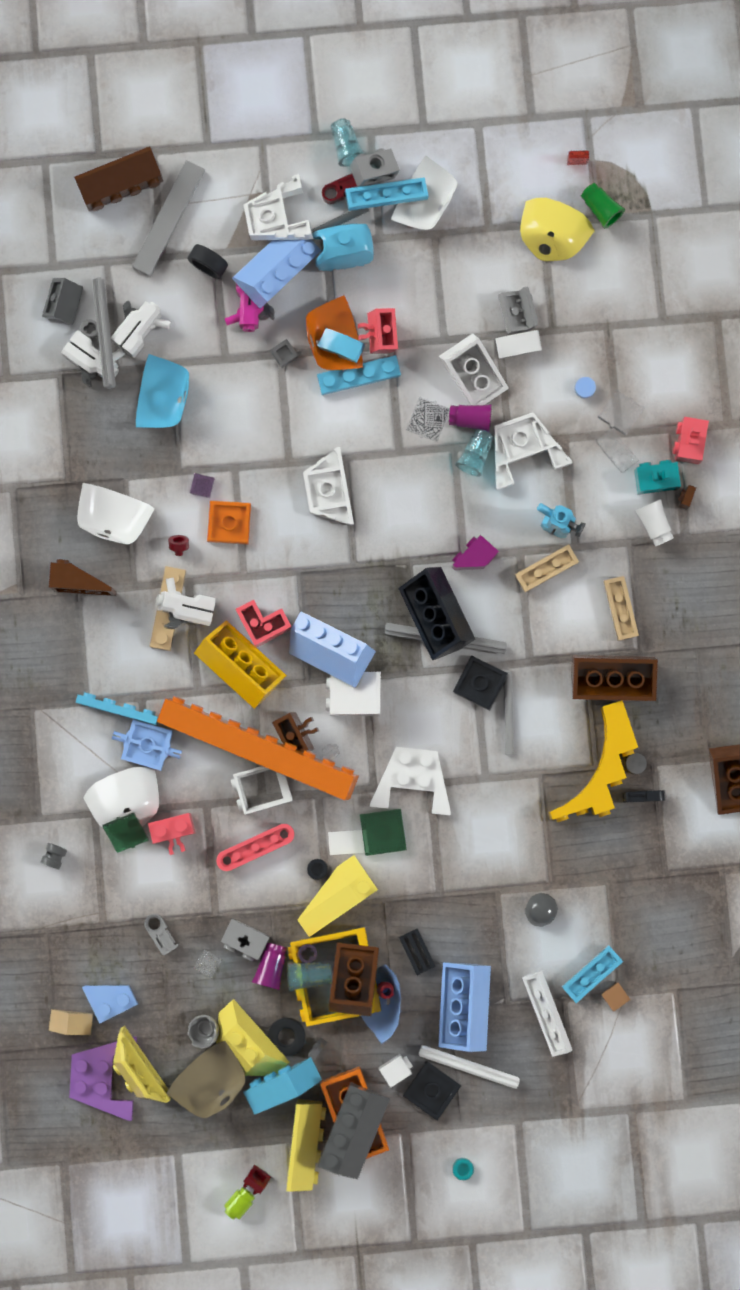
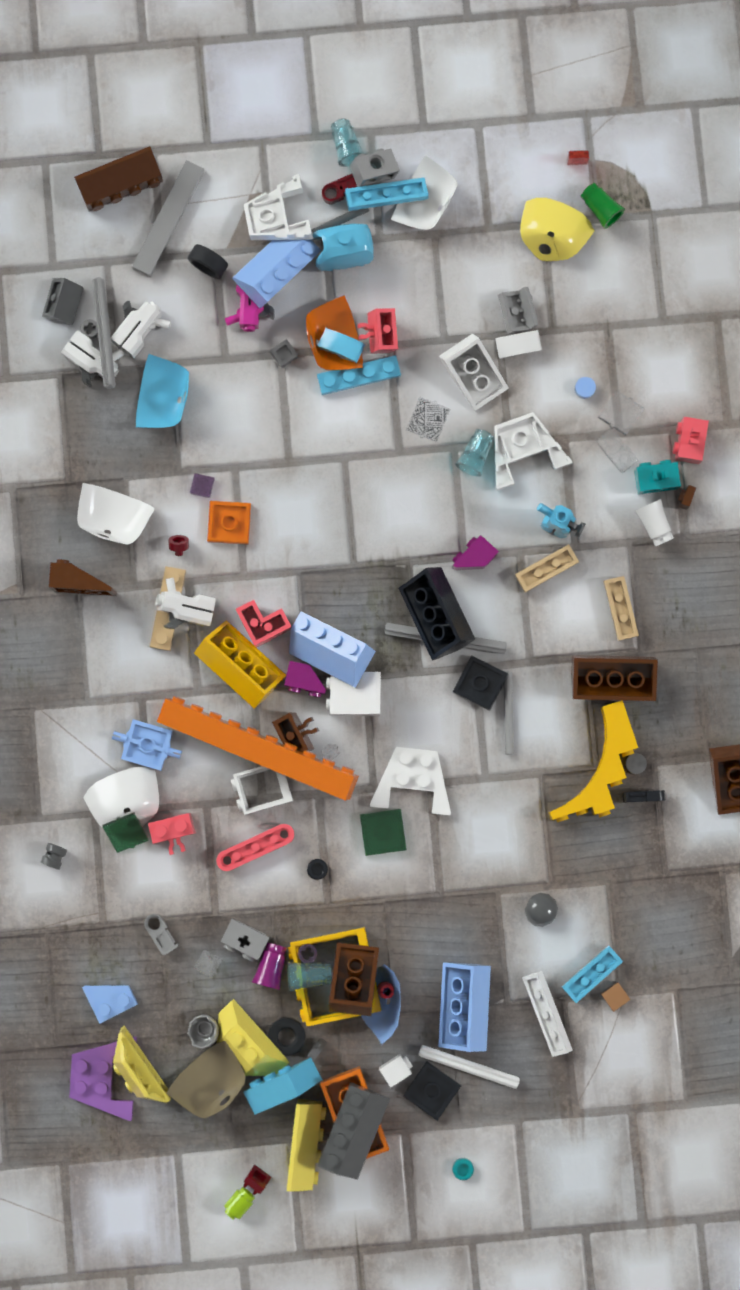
tan slope [49,1009,93,1035] -> none
medium azure plate [76,692,158,726] -> none
light yellow wedge [298,855,378,937] -> none
white wing [303,447,354,525] -> none
white sticker [328,830,369,855] -> none
black tile [399,928,436,975] -> none
magenta plant [449,404,492,433] -> none
none -> magenta slope [284,661,326,698]

